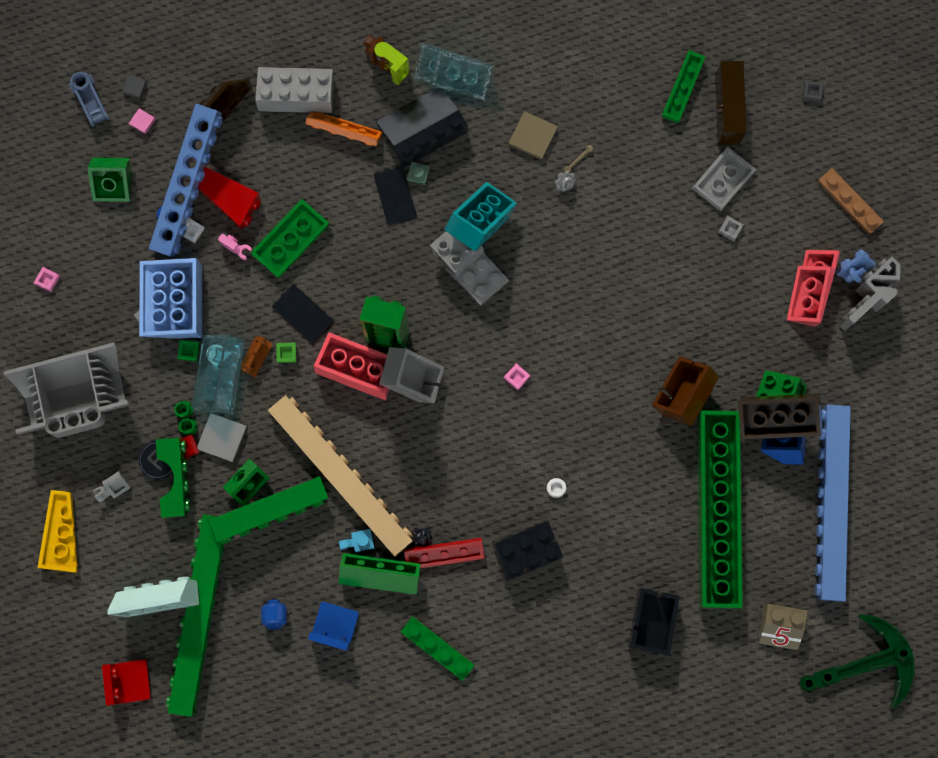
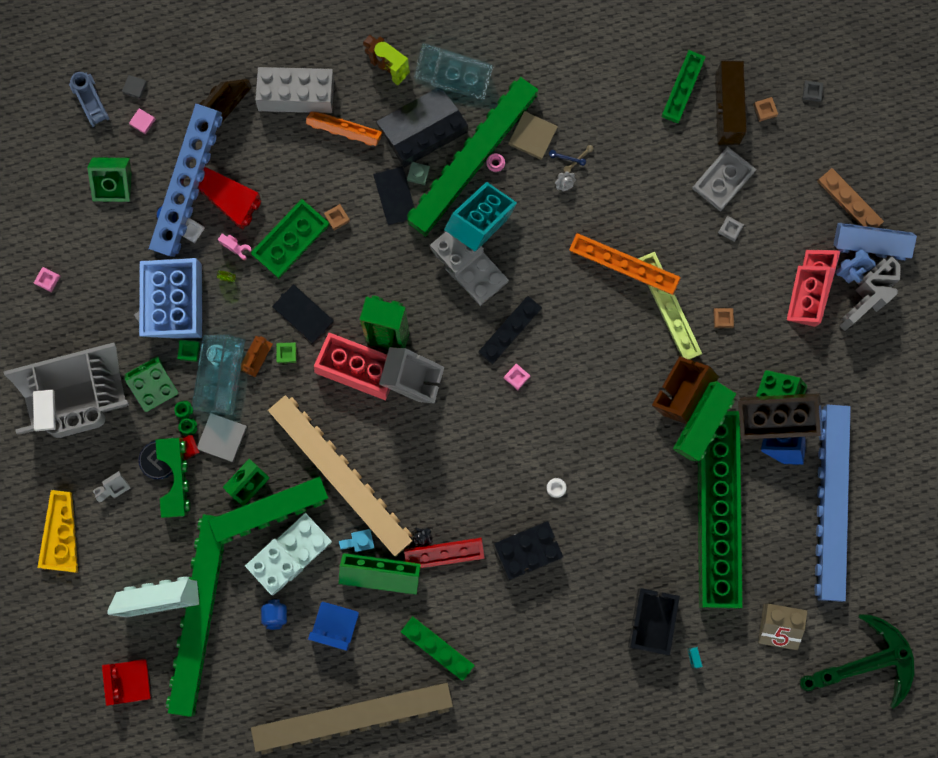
none -> white tile [33,390,56,431]
none -> green bracket [124,356,178,412]
none -> clear neon green tile [216,270,236,282]
none -> light aqua piece [245,513,332,596]
none -> dark tan brick [251,682,453,754]
none -> medium nougat plate [324,204,350,231]
none -> green brick [407,77,538,237]
none -> black plate [478,296,542,365]
none -> bright pink plate [486,153,505,172]
none -> dark blue hinge [549,150,586,166]
none -> orange plate [569,233,681,295]
none -> yellowish green plate [638,252,702,360]
none -> green brick [673,381,736,461]
none -> teal tile [687,647,703,668]
none -> medium nougat tile [713,308,734,328]
none -> medium nougat plate [753,97,778,122]
none -> medium blue brick [834,223,917,260]

